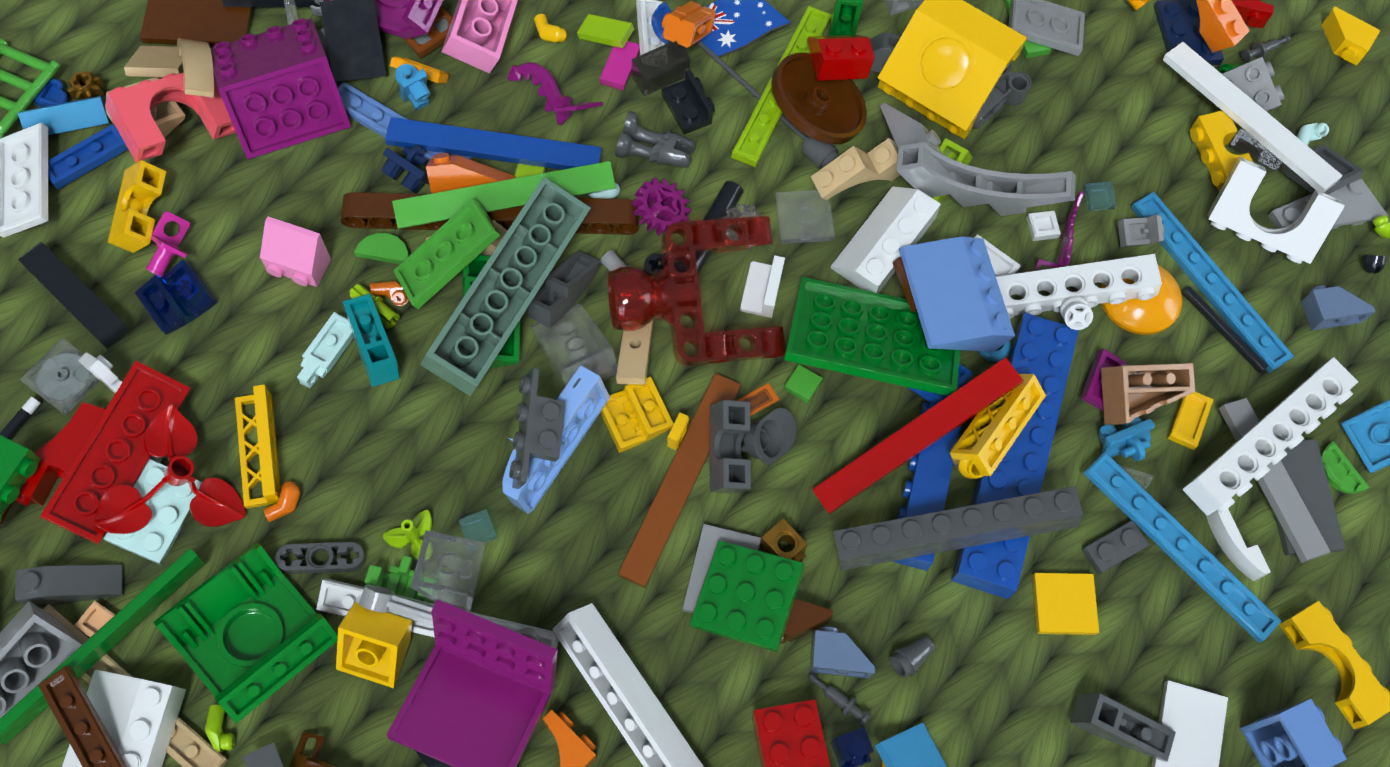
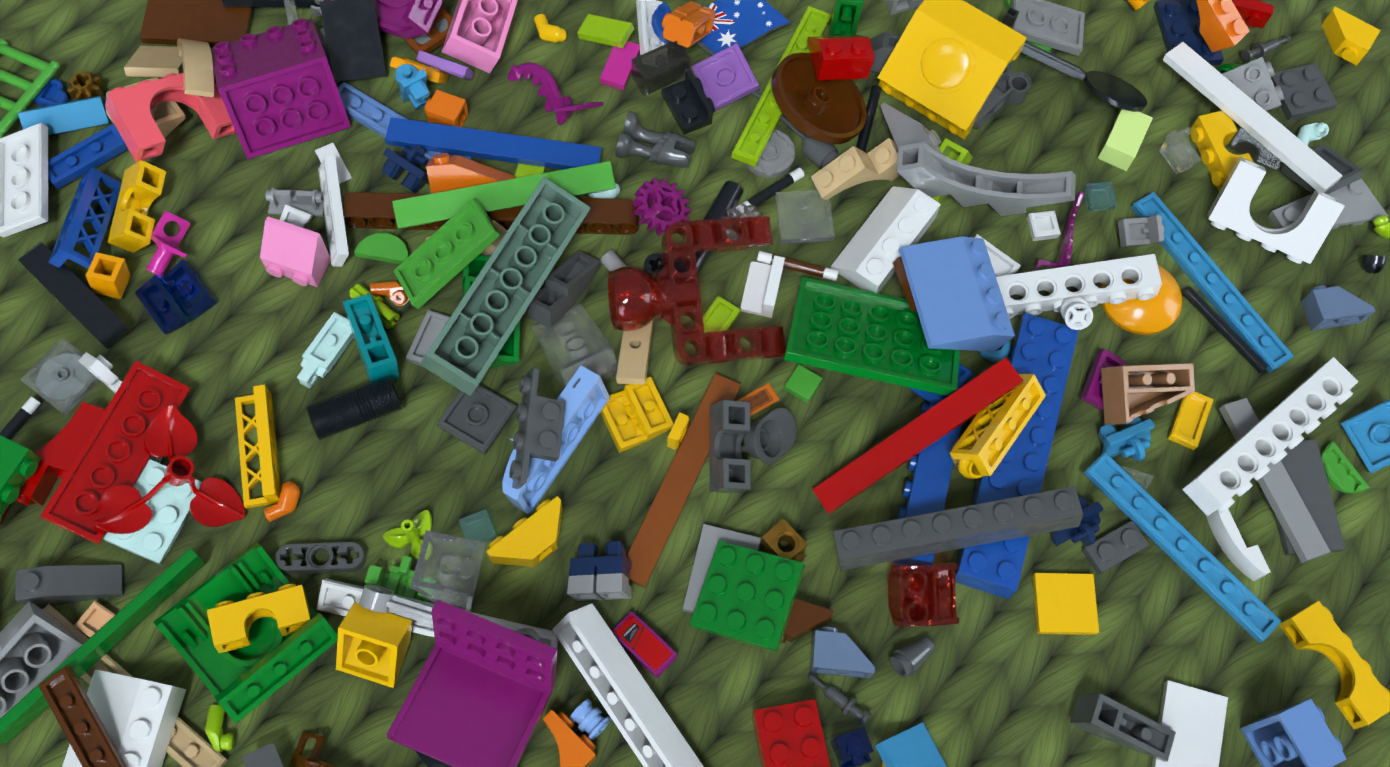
none -> blue fence [48,167,122,269]
none -> light orange brick [86,252,131,299]
none -> yellow arch [207,584,311,654]
none -> light grey hinge [266,187,324,217]
none -> white tile [280,205,313,228]
none -> black piece [306,375,402,440]
none -> white sticker [315,143,352,184]
none -> white tile [318,156,349,267]
none -> light grey tile [406,310,450,367]
none -> medium lavender tile [416,50,474,81]
none -> orange brick [424,90,469,127]
none -> dark grey tile [436,384,517,455]
none -> yellow slope [486,496,563,567]
none -> hips [567,541,632,601]
none -> light blue bush [569,699,611,741]
none -> slope [612,611,678,678]
none -> lime tile [687,295,741,355]
none -> medium lavender tile [691,43,760,111]
none -> black bar [735,168,805,217]
none -> light grey tile [744,130,795,178]
none -> reddish brown bar [757,251,839,281]
none -> black bar [856,85,882,152]
none -> clear red slope [887,563,959,627]
none -> black piece [1002,7,1147,112]
none -> dark blue hips [1051,496,1103,546]
none -> yellowish green panel [1098,109,1153,171]
none -> clear bracket [1159,127,1201,174]
none -> dark grey plate [1271,63,1338,121]

